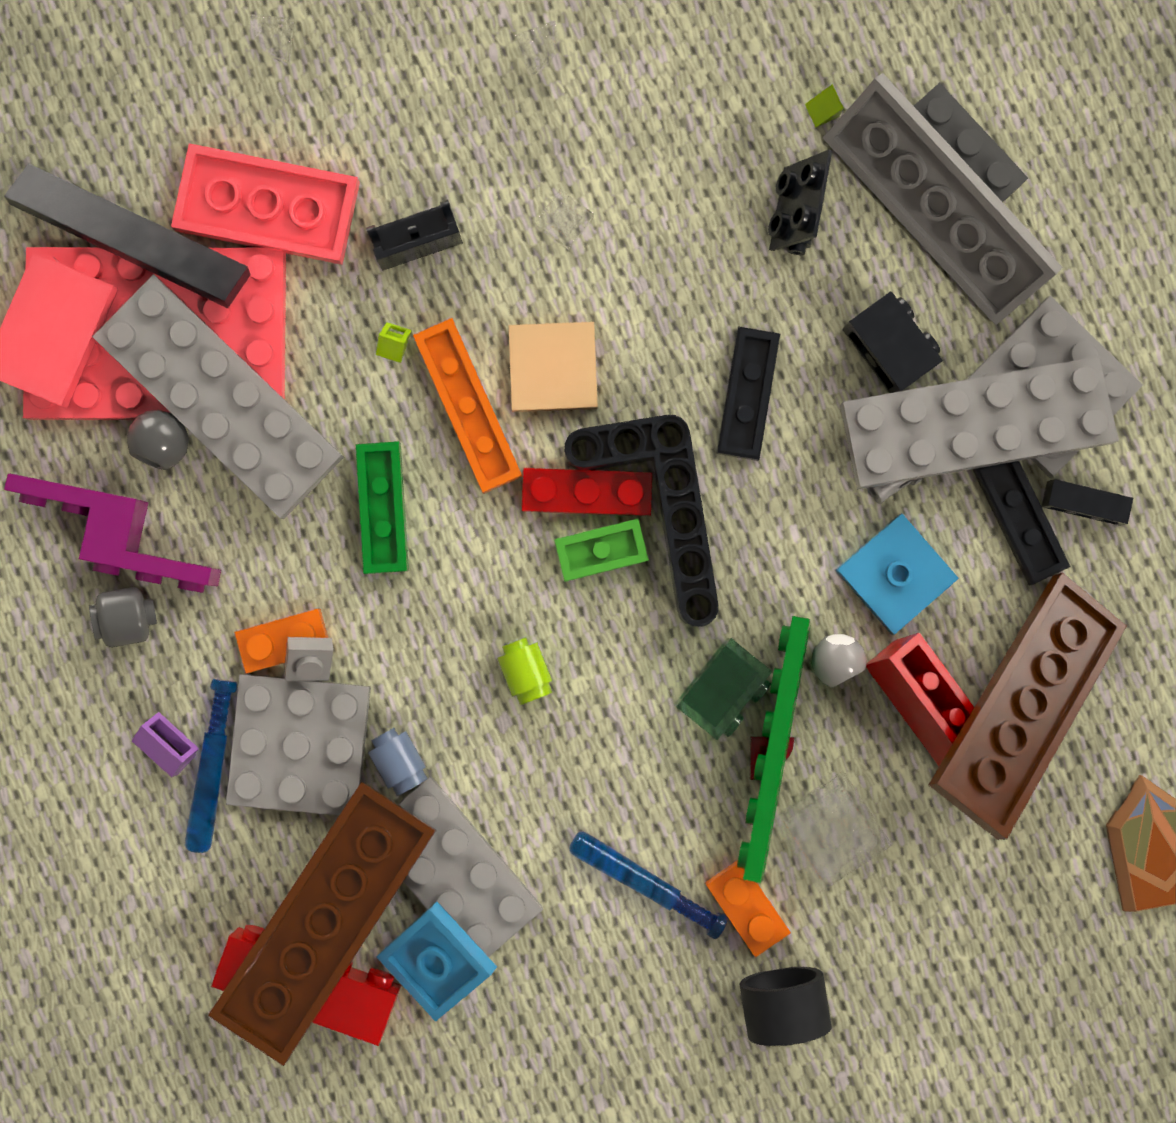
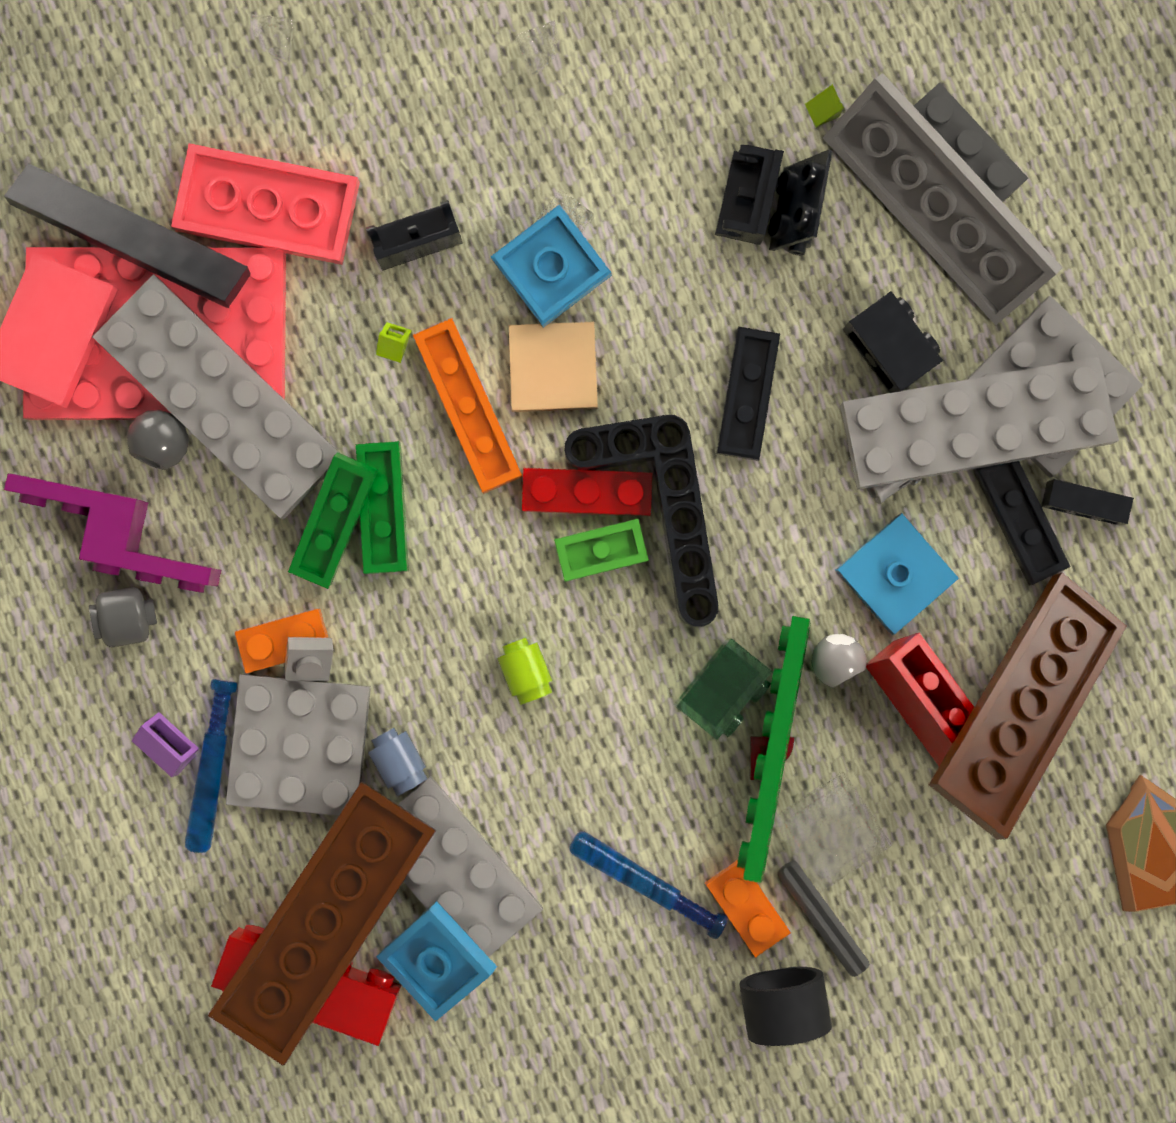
none -> green plate [288,452,378,589]
none -> dark azure plate [491,204,612,328]
none -> black hinge [715,145,784,245]
none -> dark grey axle [777,860,870,977]

